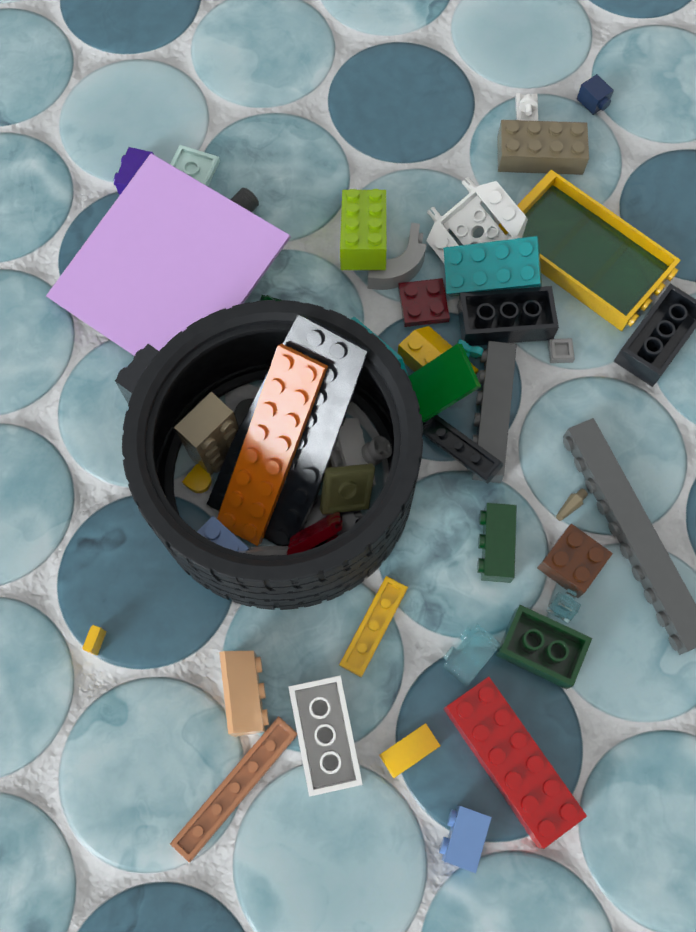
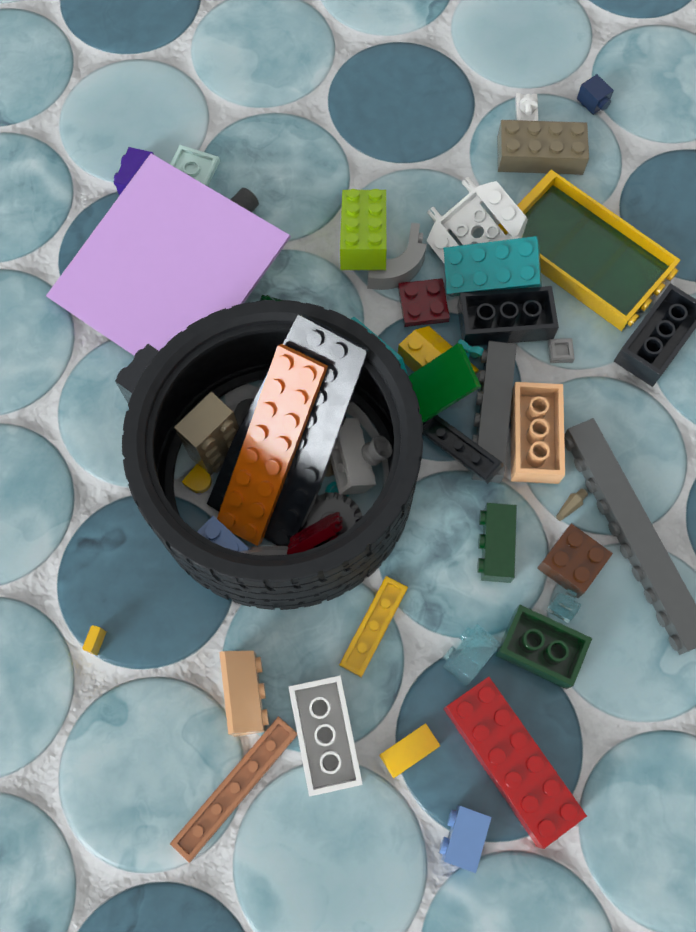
olive plate [320,463,375,515] -> none
none -> light nougat brick [511,382,565,484]

